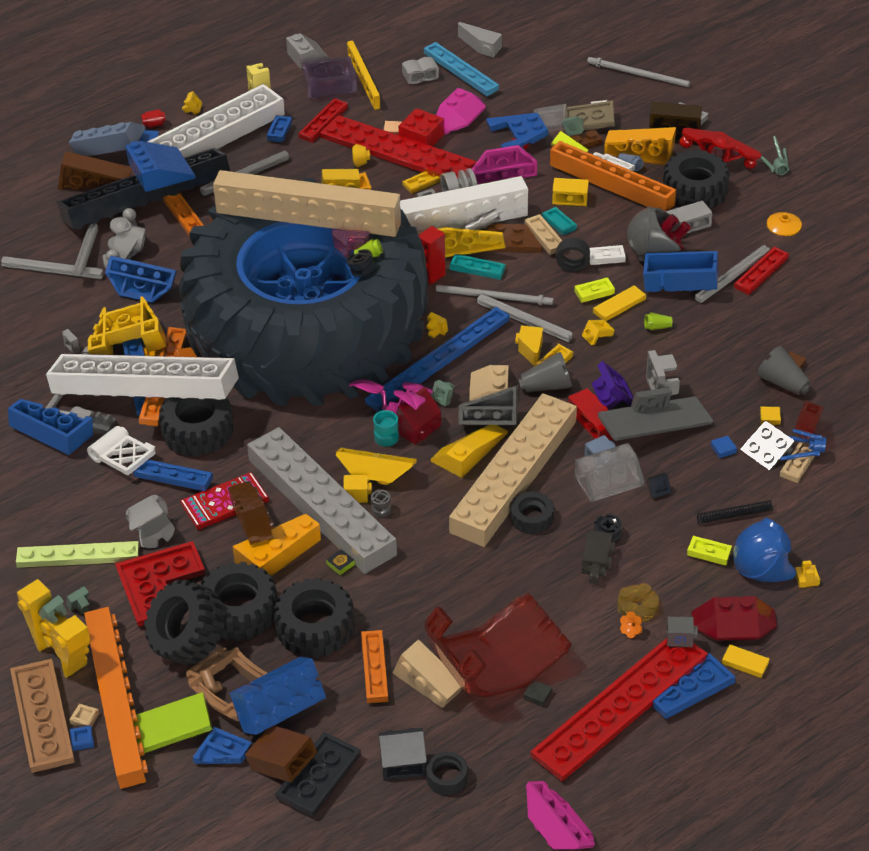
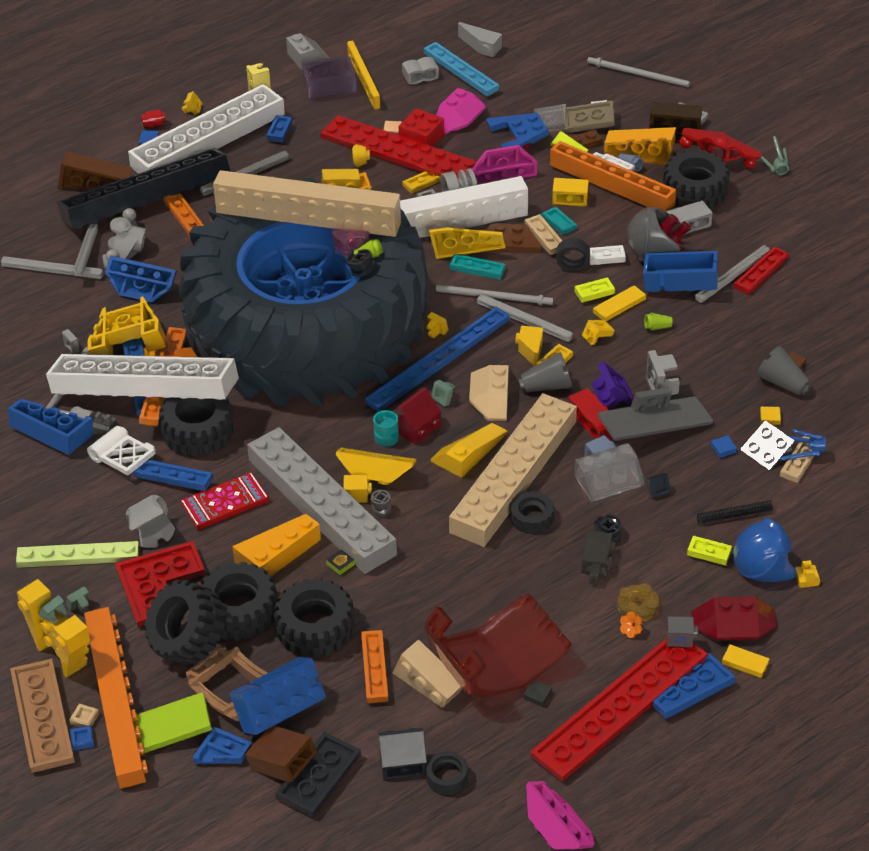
sand blue slope [69,122,145,156] -> none
blue slope [125,141,195,192] -> none
medium nougat arm [200,668,222,695] -> none
reddish brown wedge [228,480,275,545] -> none
red tile [298,98,348,143] -> none
dark pink plant [349,380,433,416] -> none
red brick [419,226,446,285] -> none
dark grey wedge [459,385,519,425] -> none
light grey pin [465,210,501,230] -> none
sand green tile [561,116,584,136] -> none
light orange dish [767,212,802,236] -> none
clear red brick [794,401,824,438] -> none

